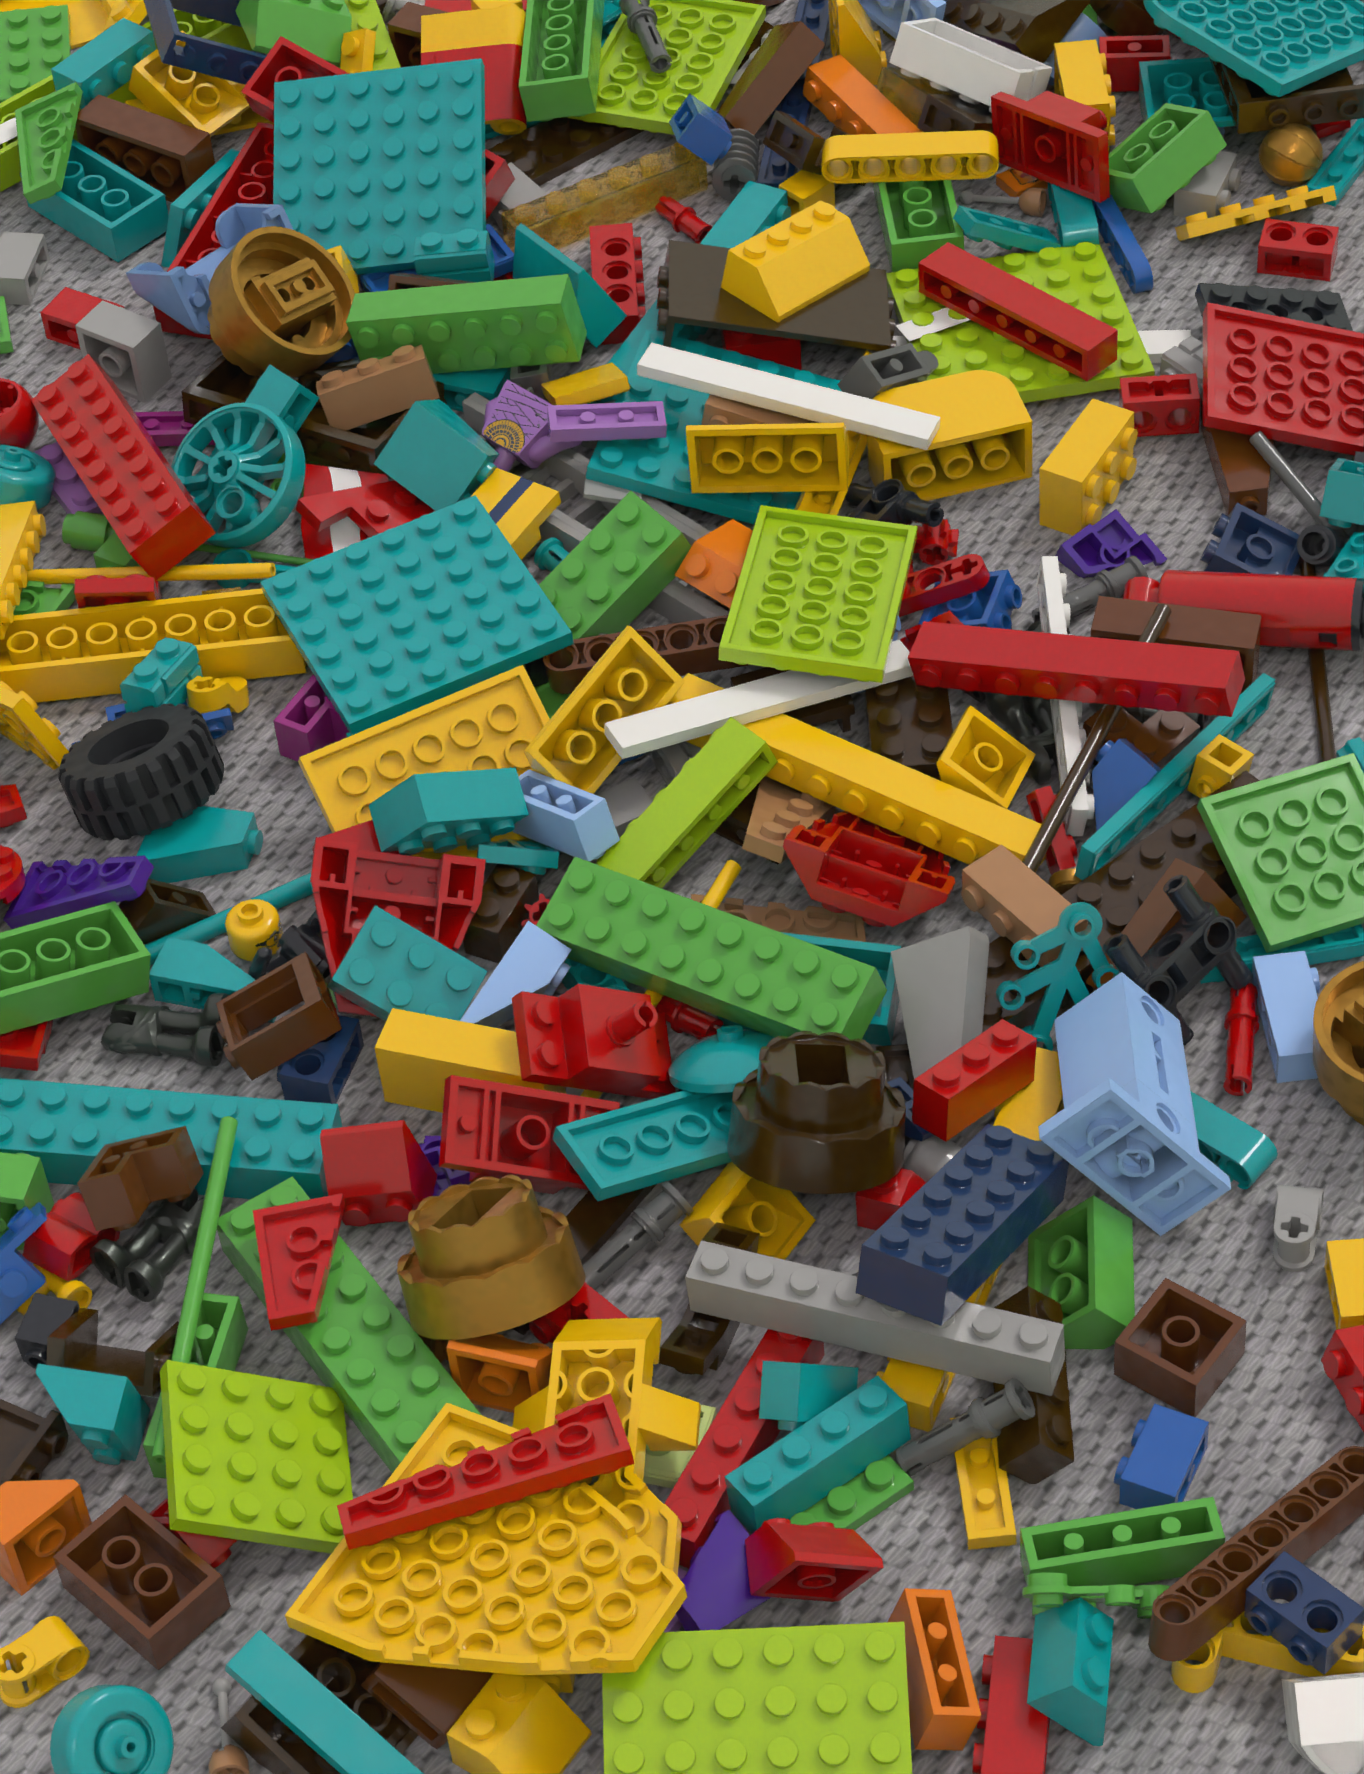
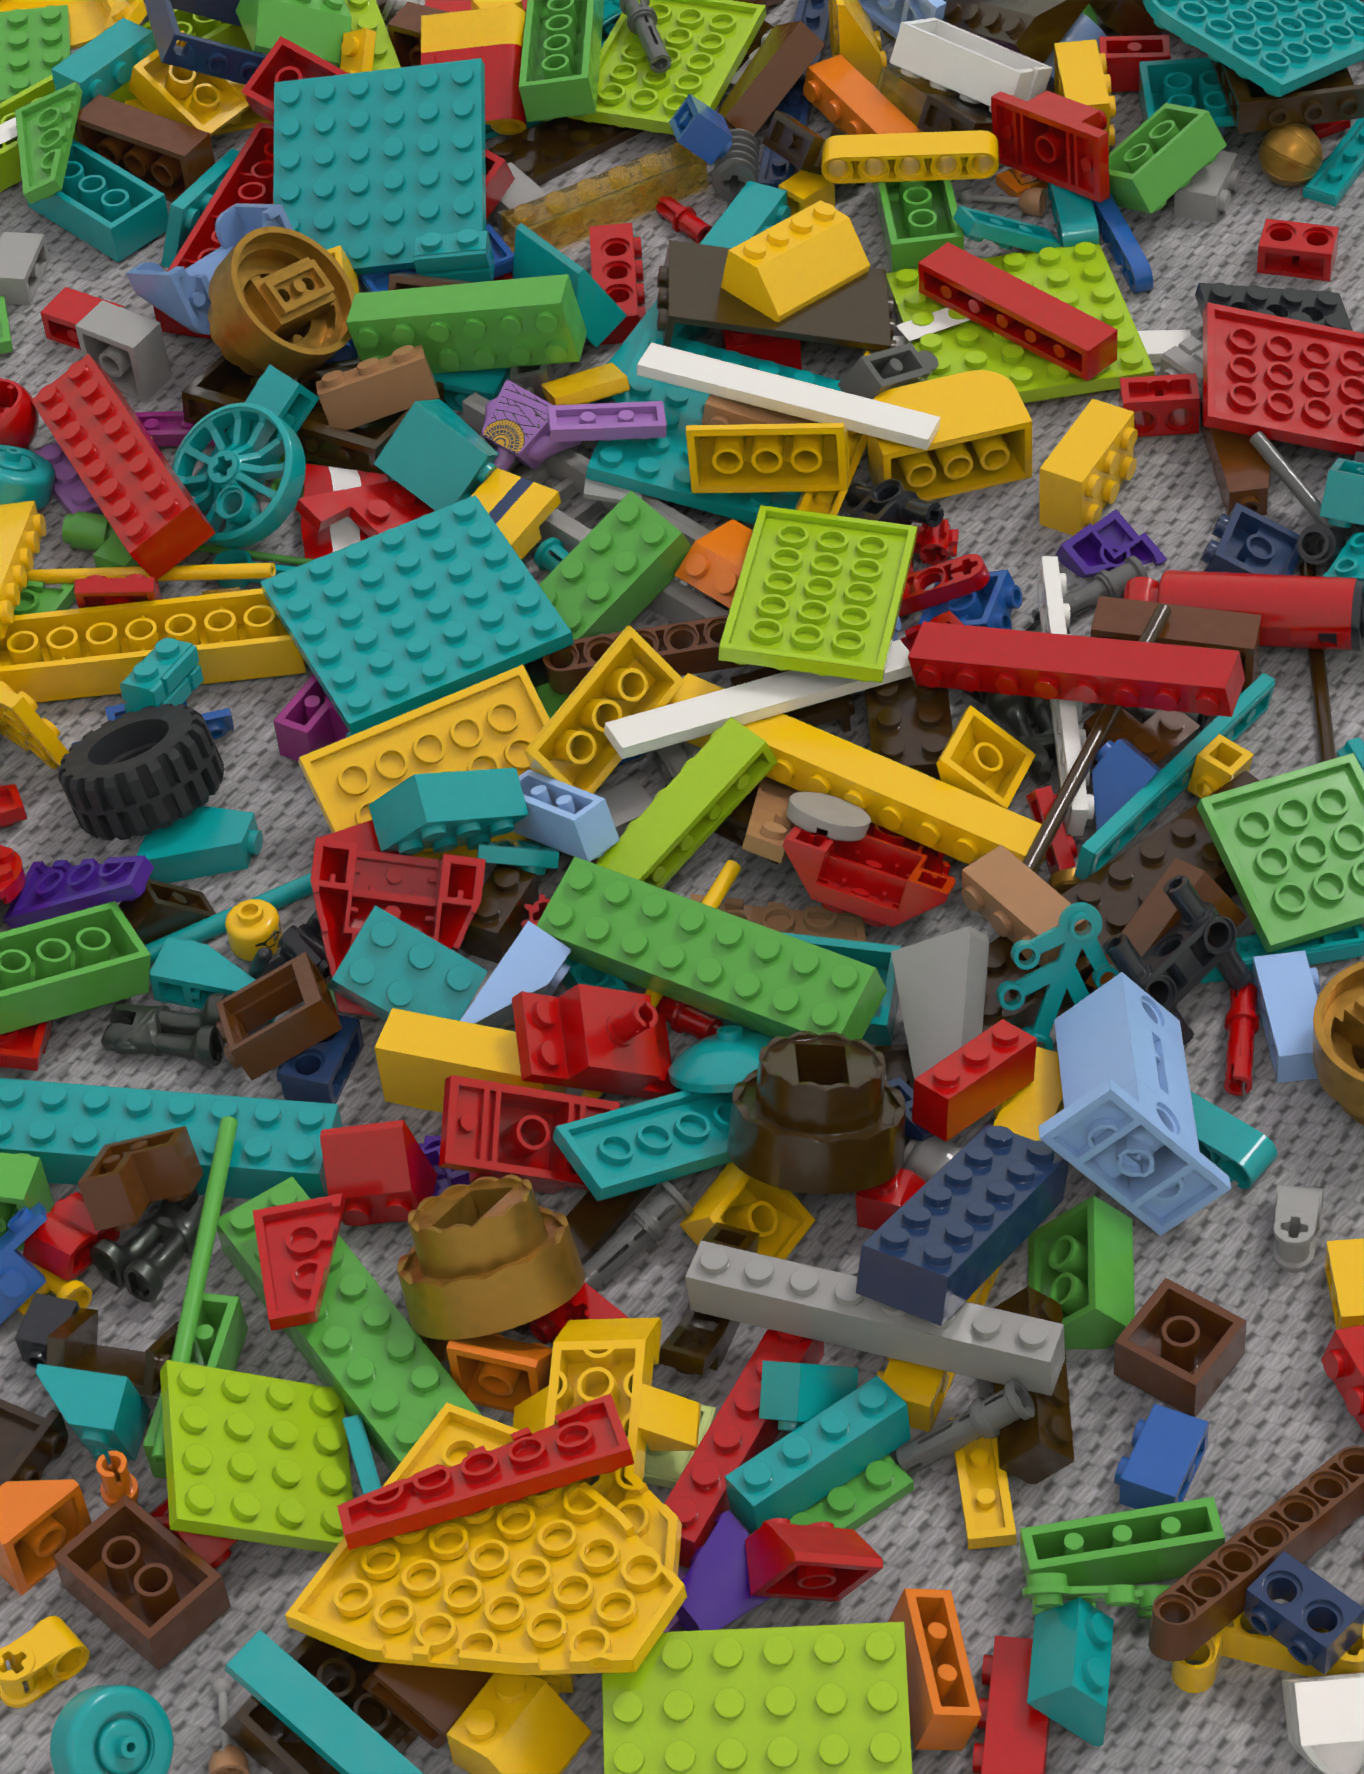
yellow piece [186,676,249,713] -> none
yellow wing [1175,185,1337,241] -> none
none -> orange pin [96,1451,141,1507]
none -> teal tile [342,1415,381,1495]
none -> light grey tile [786,791,871,841]

